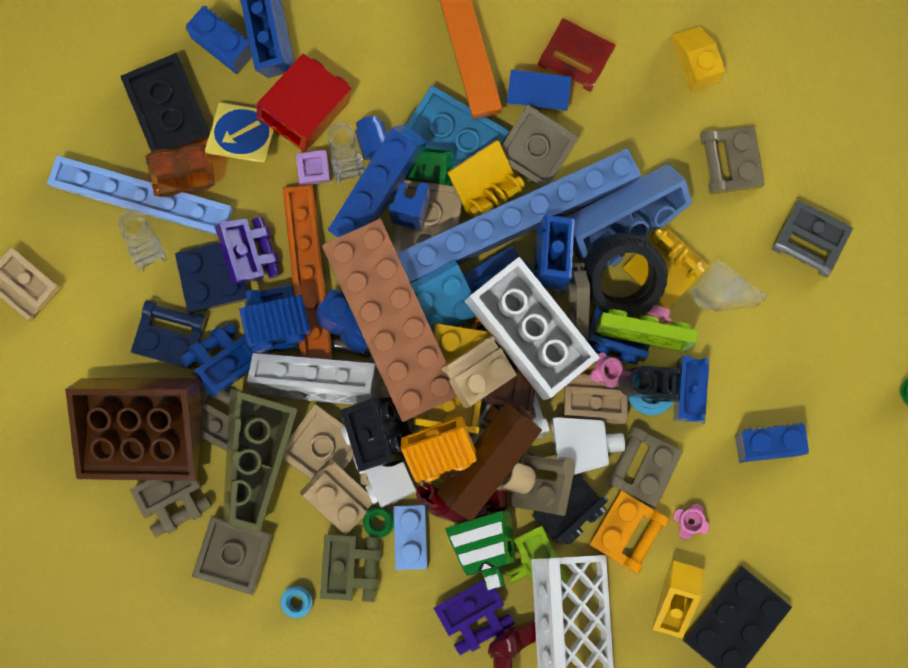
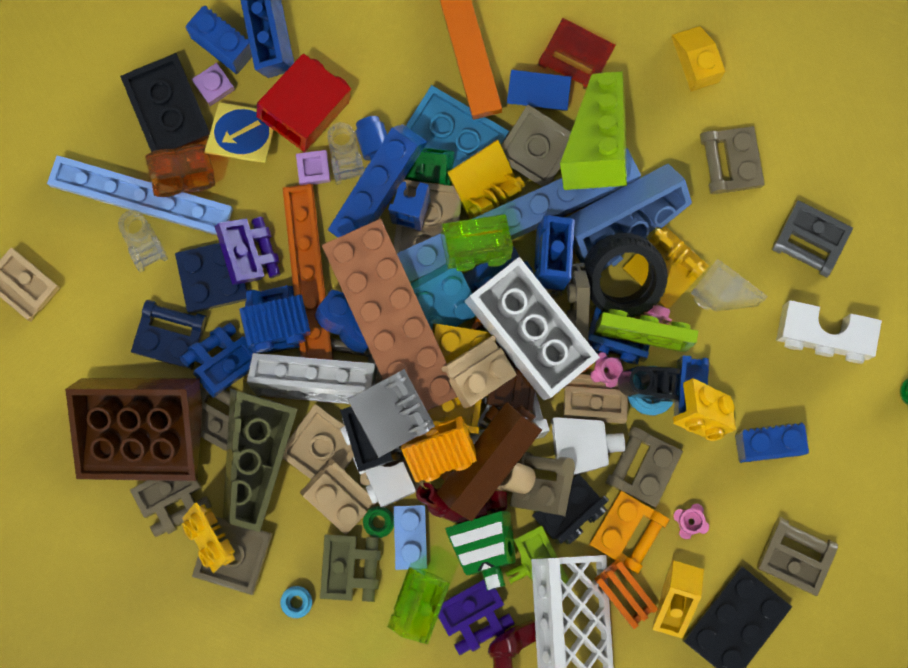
none -> yellow hinge [182,502,236,573]
none -> lavender plate [192,63,235,106]
none -> light grey hinge [348,369,435,458]
none -> clear neon green brick [387,566,450,644]
none -> clear neon green brick [441,214,513,272]
none -> lime wedge [560,71,627,190]
none -> orange tile [594,559,658,629]
none -> yellow bracket [673,378,736,441]
none -> dark tan plate [757,517,838,596]
none -> white arch [776,300,882,364]

